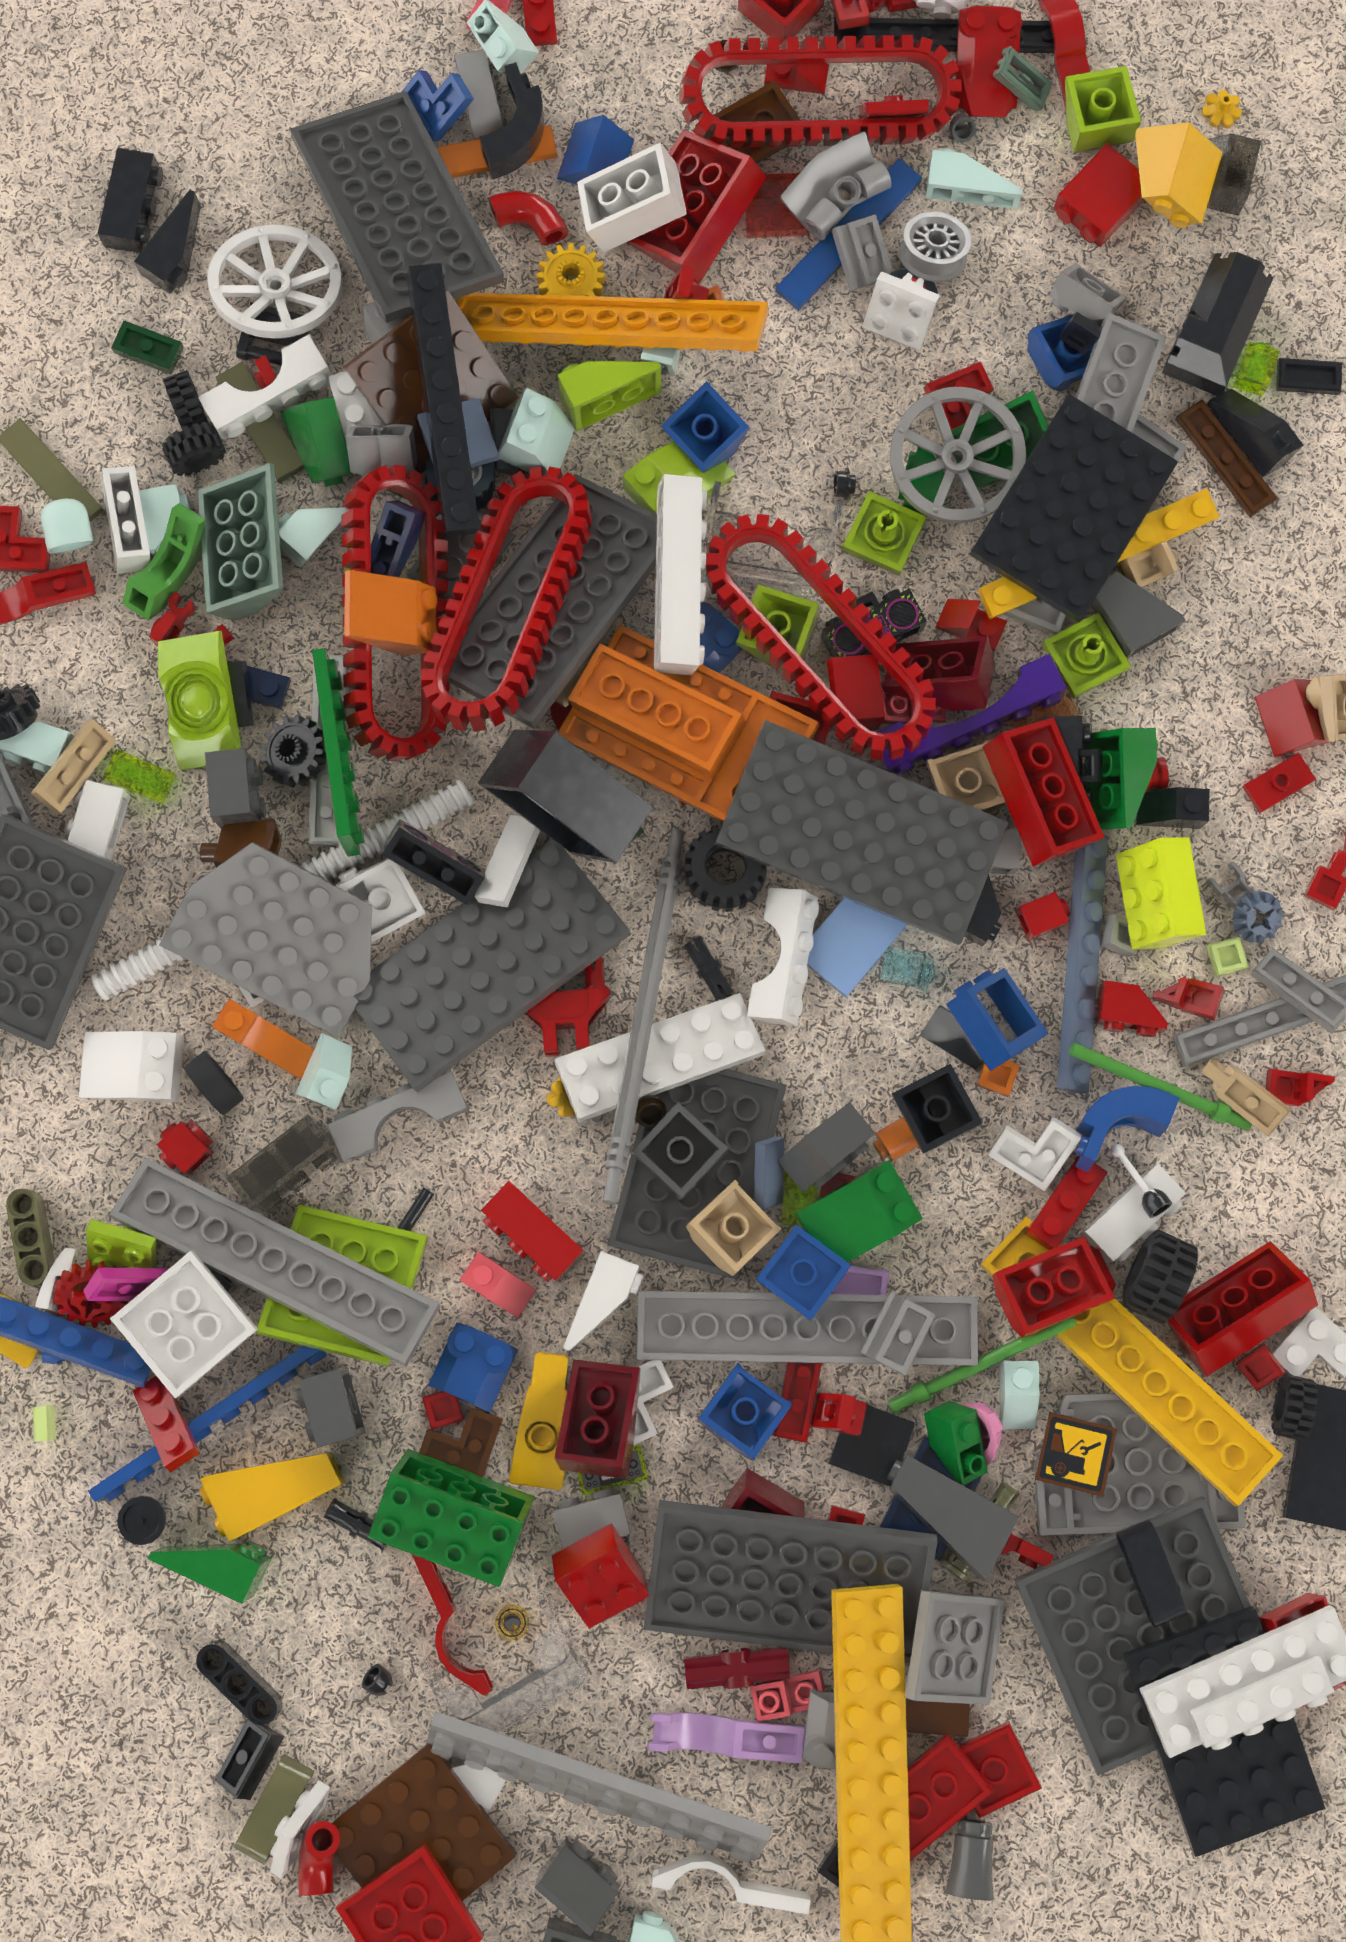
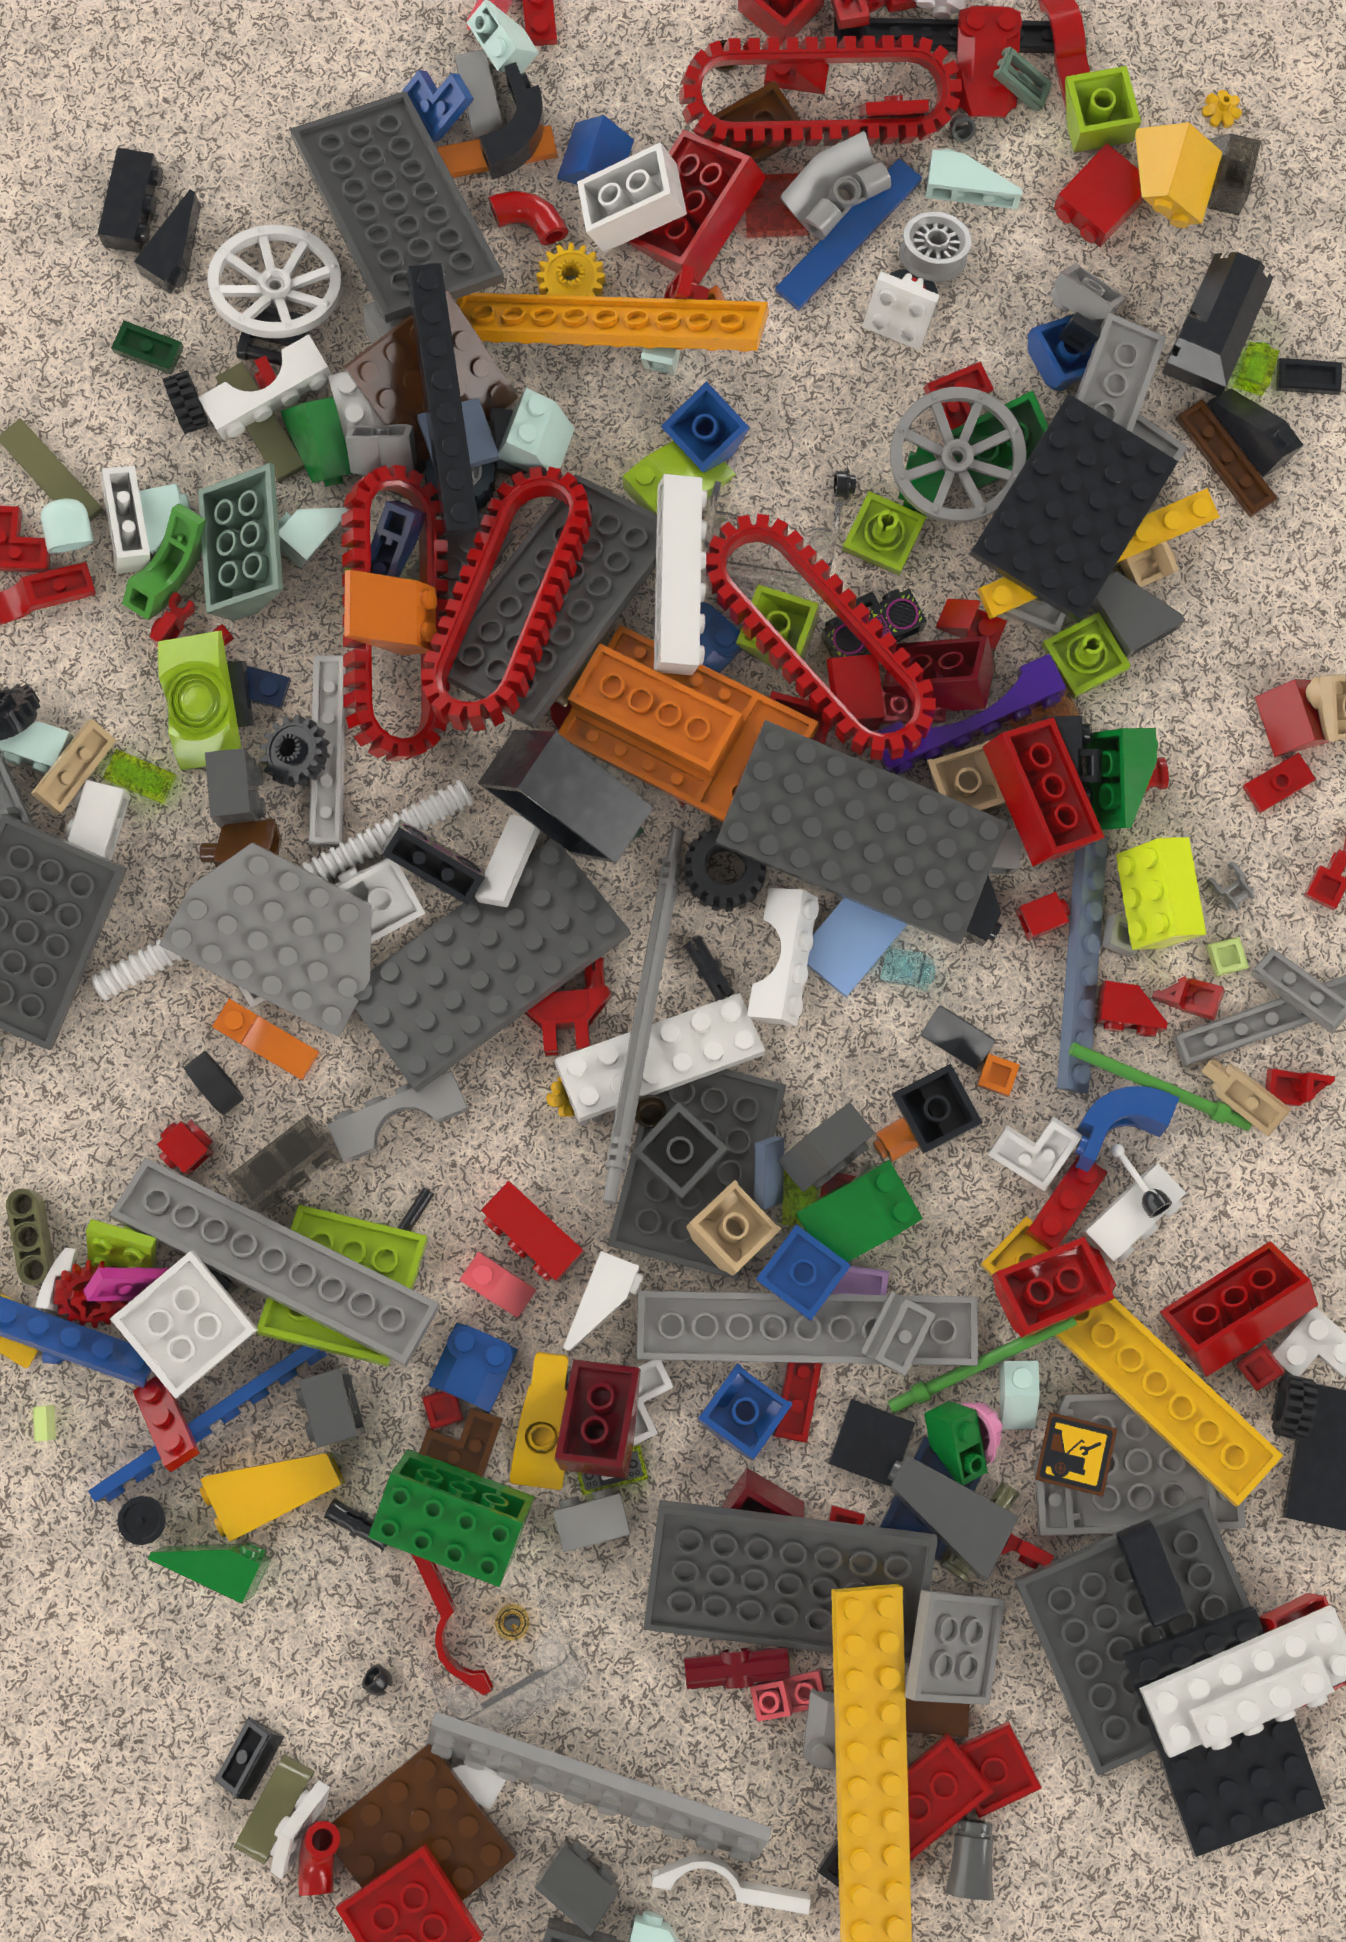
white slope [79,1031,184,1103] -> none
black tyre [162,422,226,476] -> none
black beam [196,1640,283,1726] -> none
light aqua slope [295,1033,352,1110] -> none
green plate [312,648,365,857] -> none
red brick [551,1523,649,1629] -> none
lime slope [557,361,661,432] -> none
lavender piece [647,1712,805,1763] -> none
red slope [811,1393,866,1436] -> none
light grey plate [831,214,893,291] -> none
blue window [946,968,1049,1071] -> none
black tyre [1122,1229,1198,1324] -> none
black slope [1136,787,1210,829] -> none
sand blue gear [1233,891,1285,943] -> none

